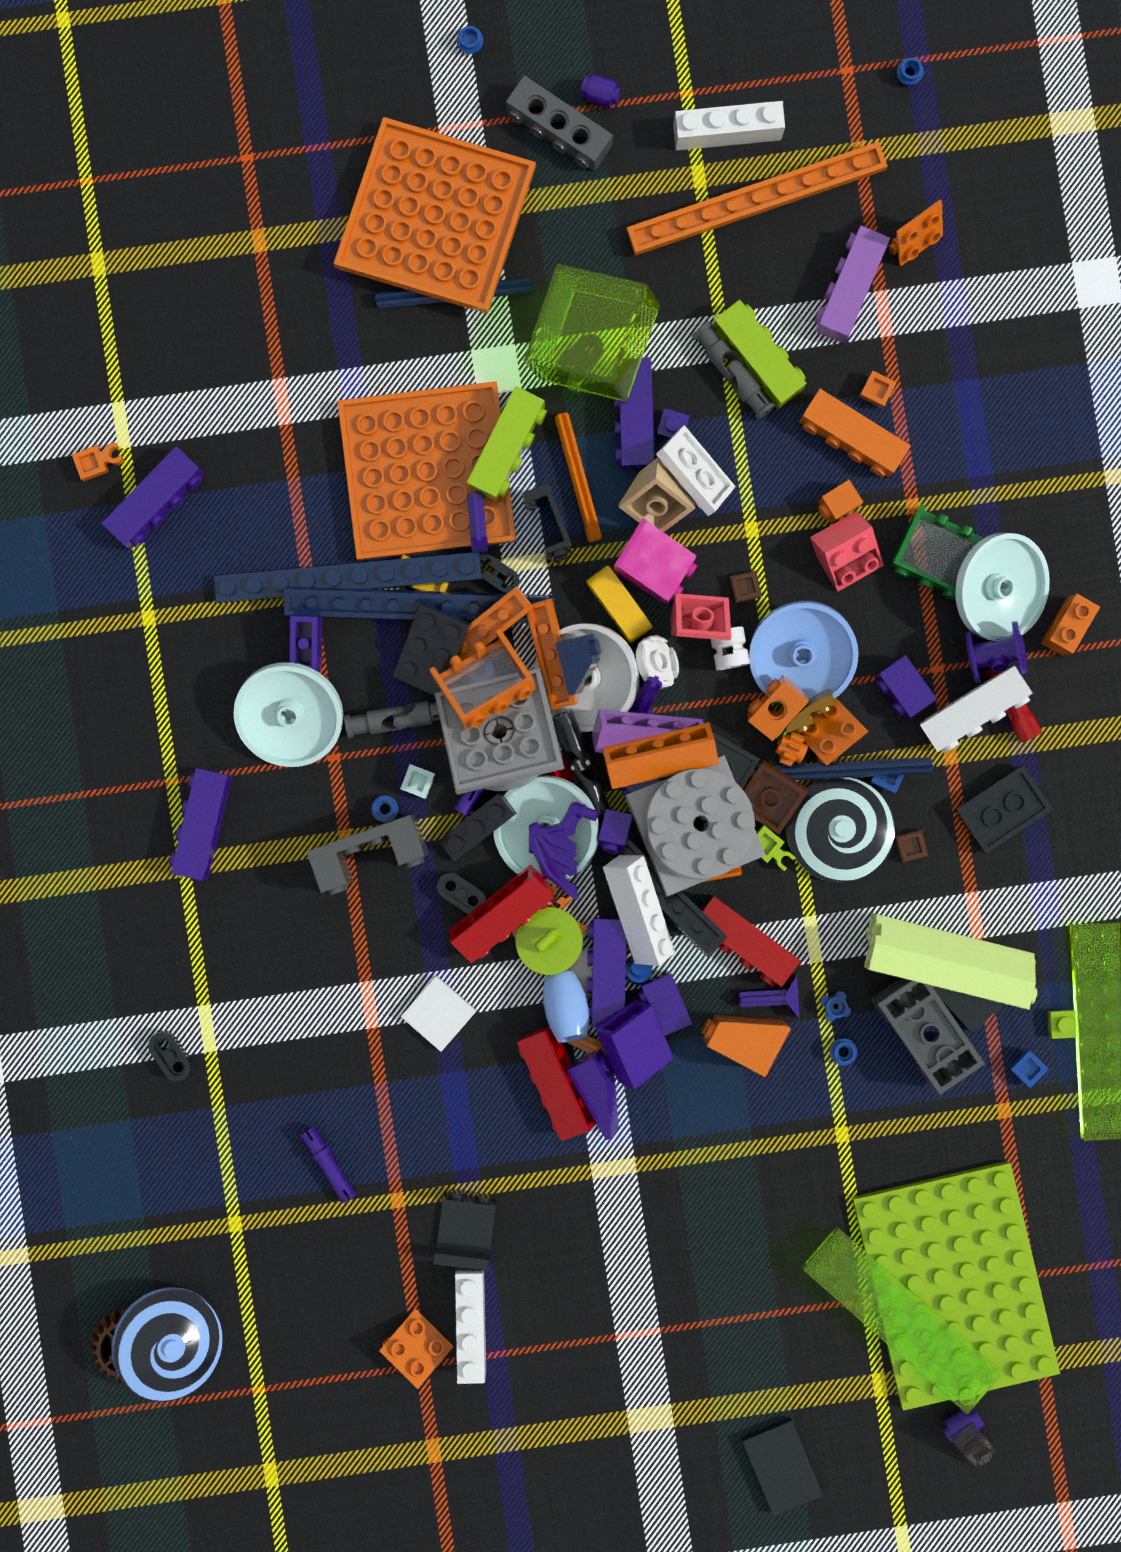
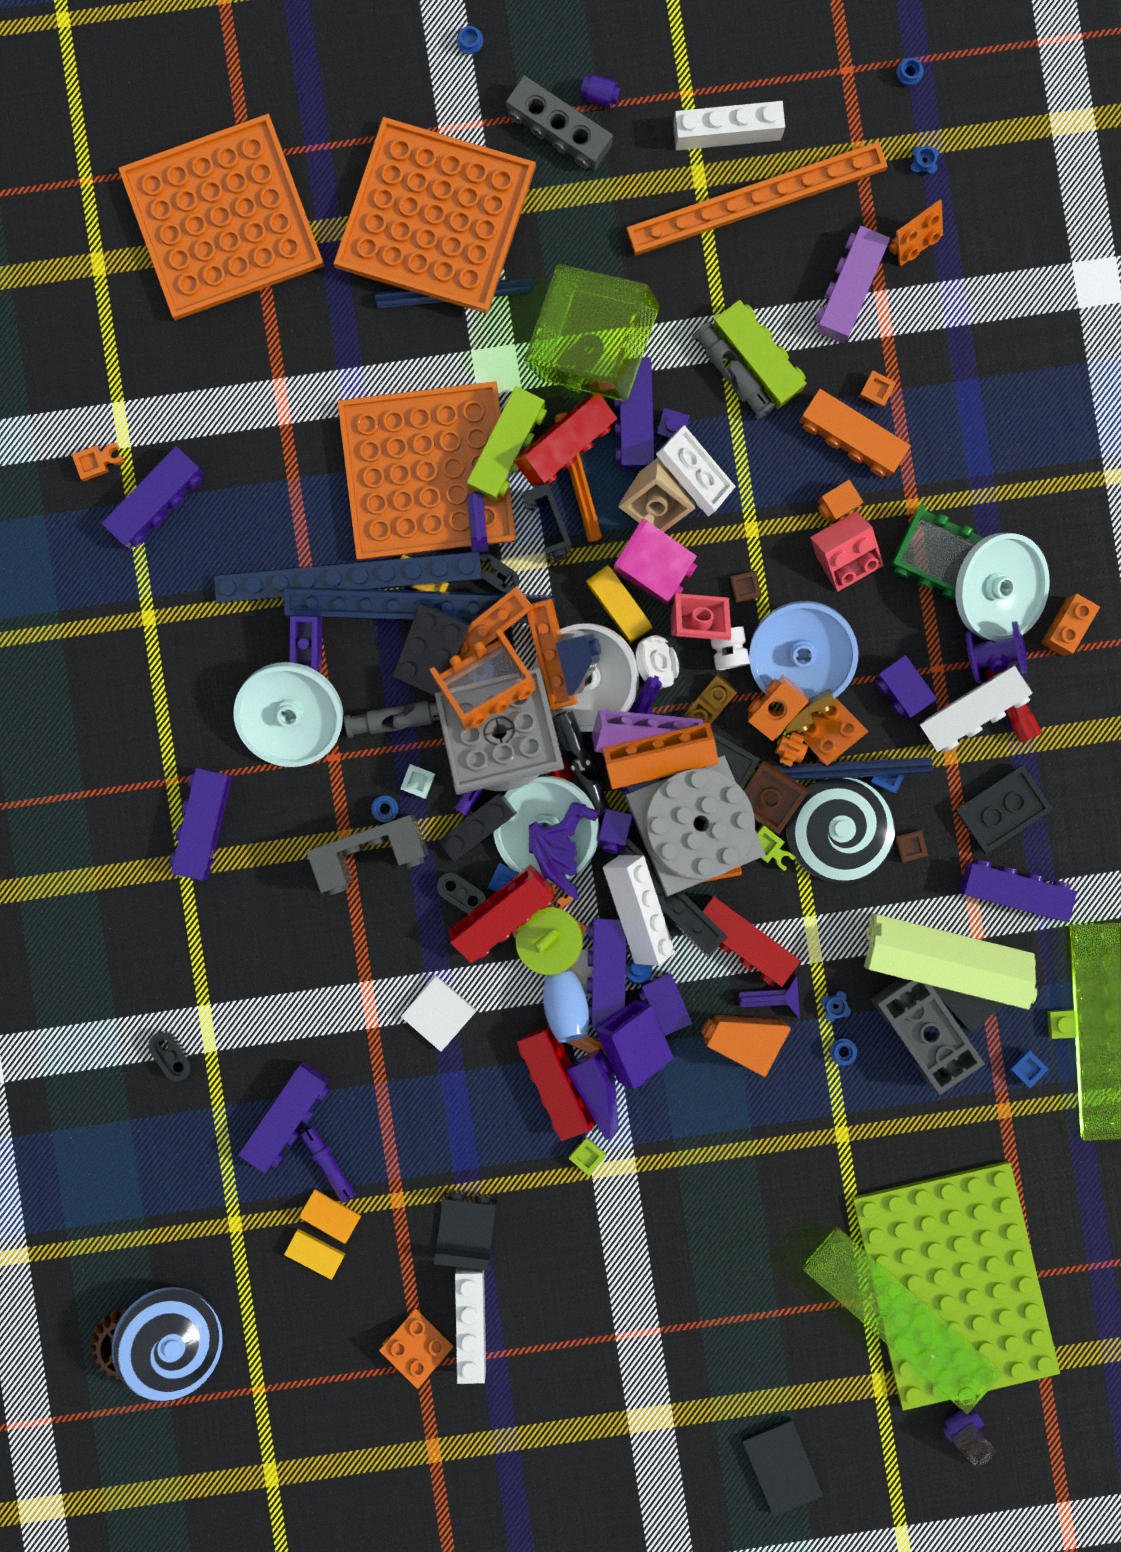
none -> orange plate [118,113,325,320]
none -> dark purple brick [238,1062,330,1174]
none -> yellow tile [284,1229,345,1280]
none -> light orange slope [299,1189,361,1243]
none -> blue plate [487,863,519,892]
none -> red brick [513,392,617,487]
none -> lime plate [569,1136,607,1176]
none -> pearl gold slope [682,674,738,725]
none -> blue plate [911,146,939,174]
none -> dark purple brick [958,859,1077,923]

